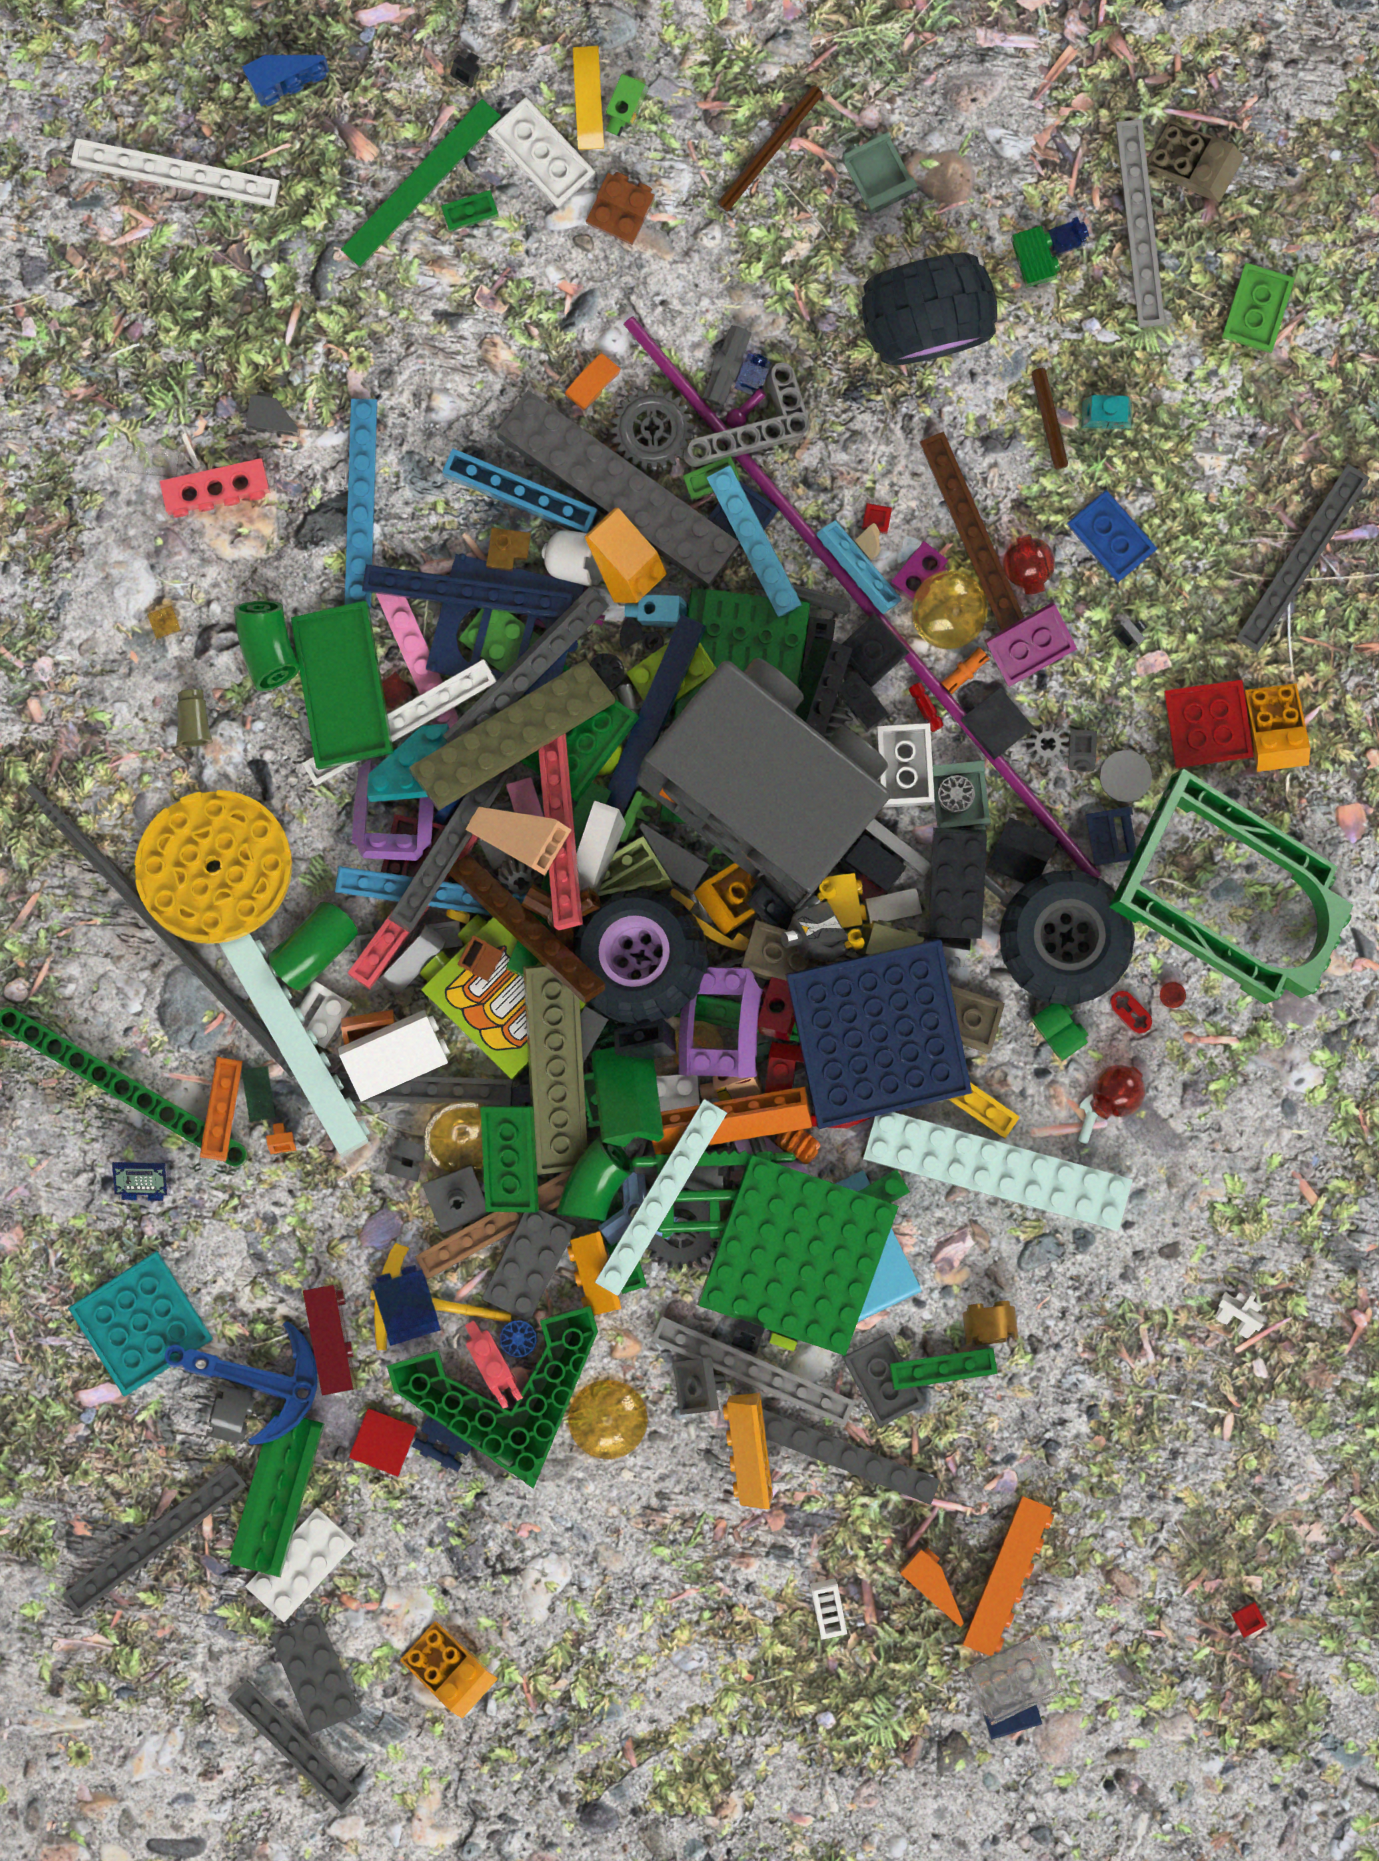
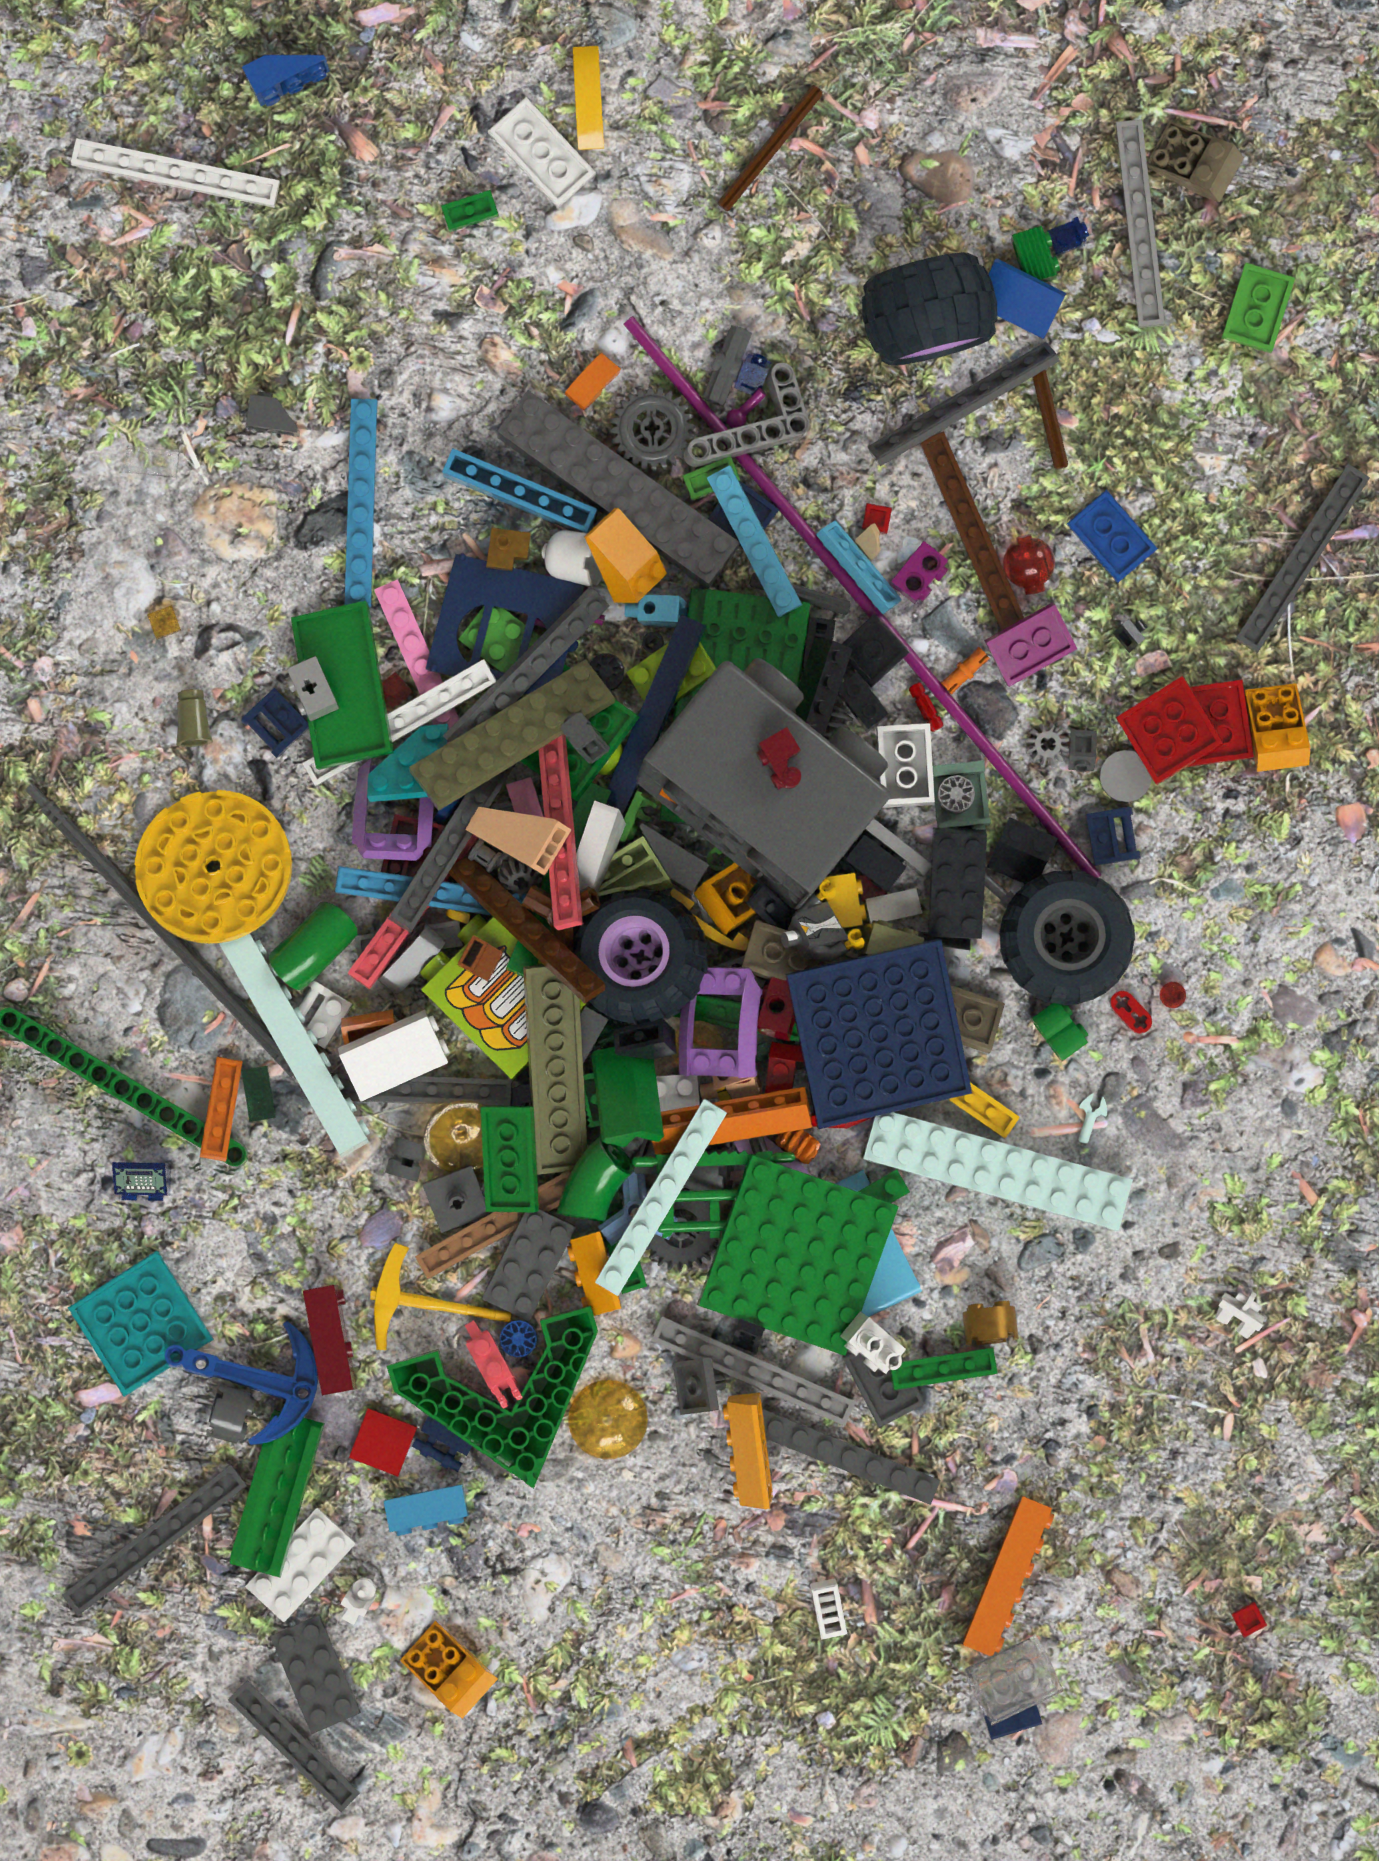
coral brick [159,458,271,518] -> none
green brick [234,601,300,691] -> none
orange tile [266,1123,297,1154] -> none
green tile [341,99,501,268] -> none
dark blue tile [362,564,574,619] -> none
clear blue panel [371,1265,441,1346] -> none
black tile [450,52,480,89] -> none
dark orange plate [586,172,655,245] -> none
bright green torso [605,74,649,137] -> none
light grey pin [616,684,641,715] -> none
black tile [620,617,645,651] -> none
lime tile [769,1333,797,1352] -> none
sand green panel [842,132,918,215] -> none
orange slope [898,1547,964,1627] -> none
clear yellow dish [912,570,987,649] -> none
black tile [961,687,1034,760] -> none
teal torso [1081,395,1132,429] -> none
clear red brick [1091,1065,1145,1120] -> none
green door [1109,769,1353,1004] -> none
none -> dark blue plate [241,688,309,758]
none -> light grey brick [285,656,339,721]
none -> white hips [340,1578,377,1625]
none -> dark azure brick [383,1484,469,1536]
none -> dark grey bush [468,839,503,873]
none -> dark grey brick [560,712,610,764]
none -> dark red brick [756,727,801,790]
none -> white brick [840,1312,906,1374]
none -> dark grey tile [867,342,1060,466]
none -> blue tile [988,258,1066,339]
none -> red plate [1116,676,1224,785]

